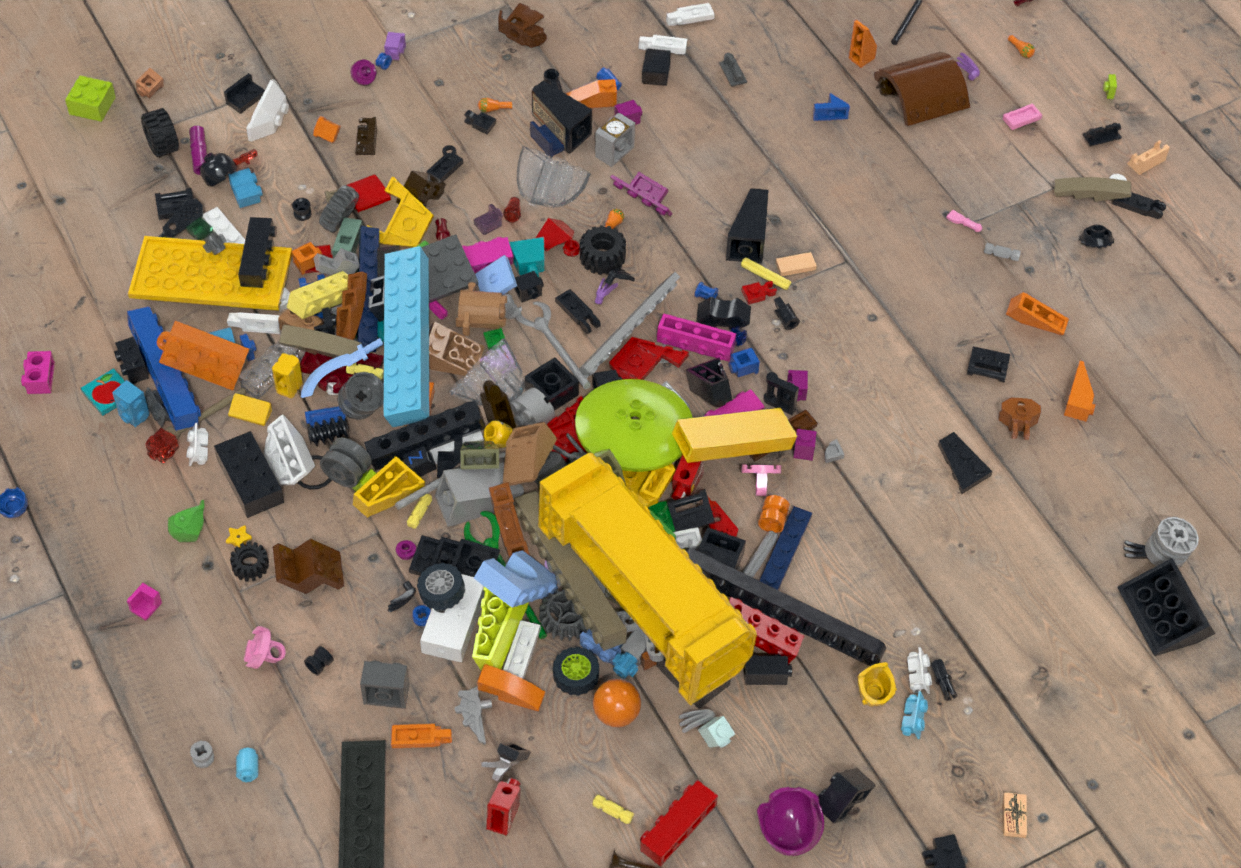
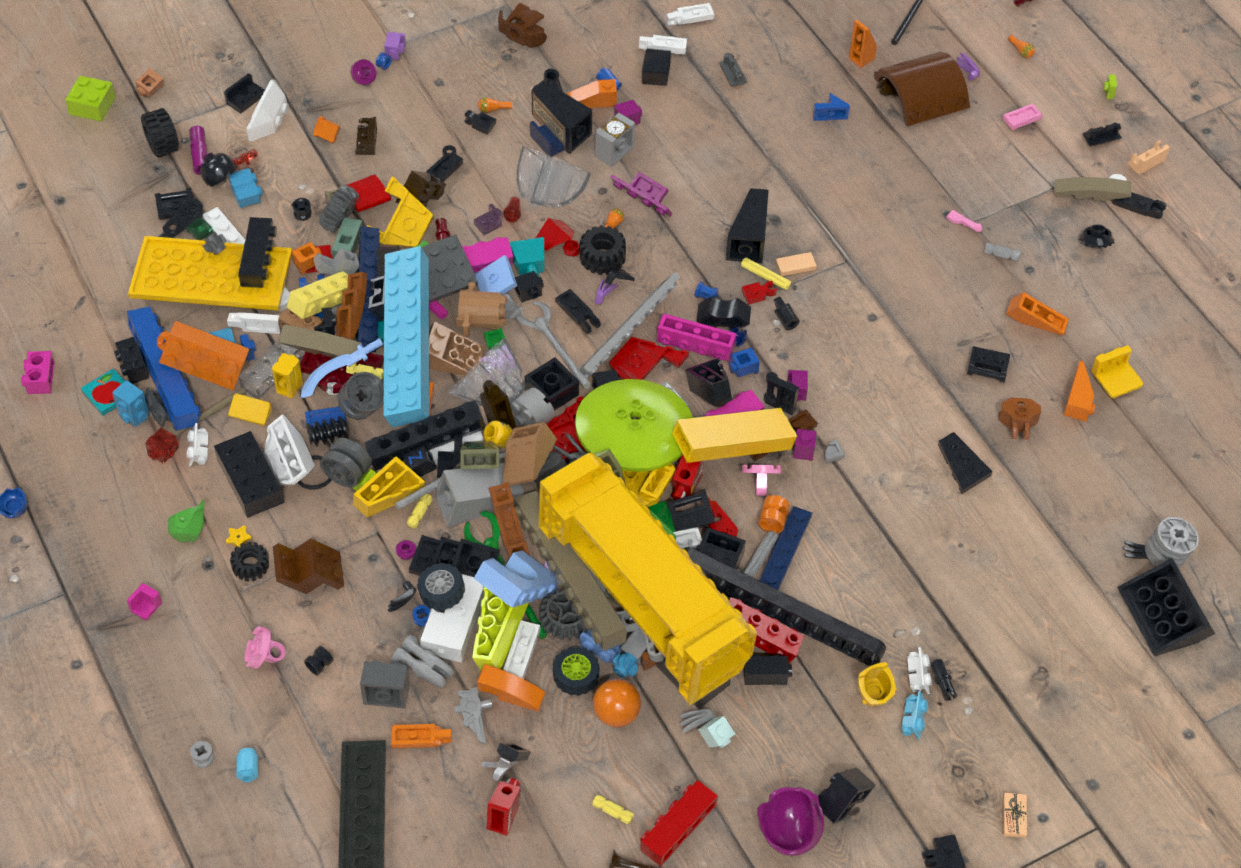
none -> light grey piece [390,634,455,689]
none -> yellow bracket [1091,345,1143,398]

